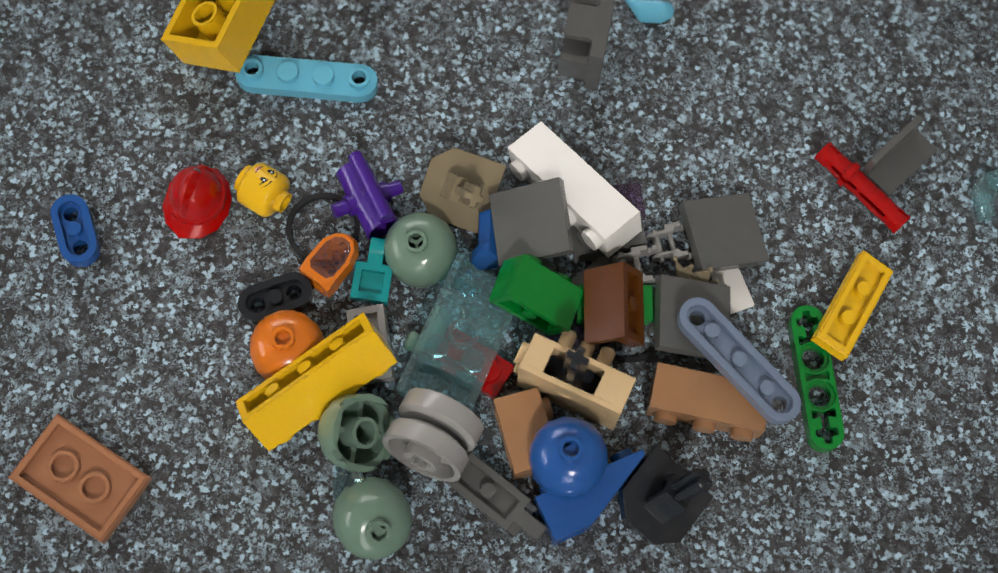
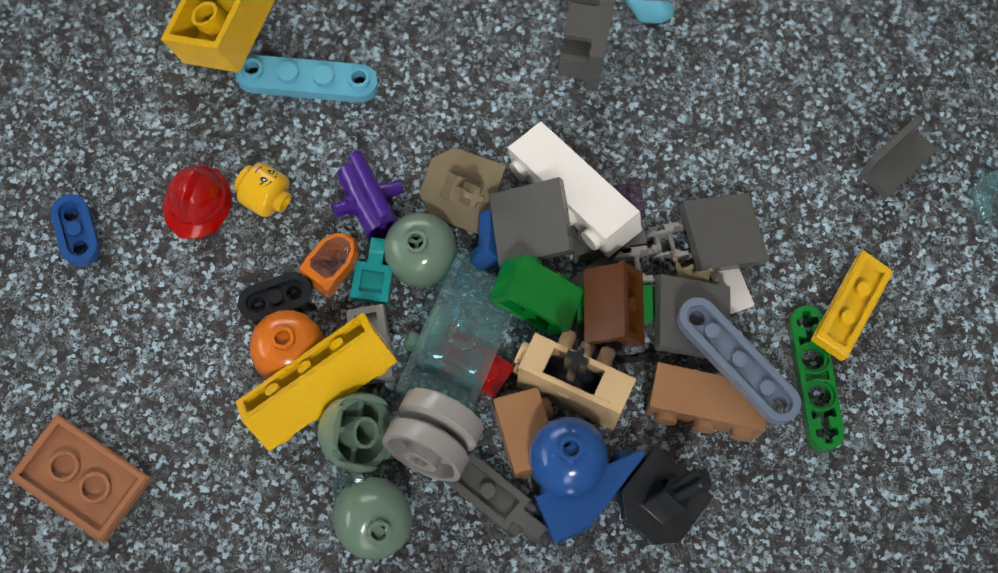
black piece [286,192,360,264] -> none
red pin [814,141,911,234] -> none

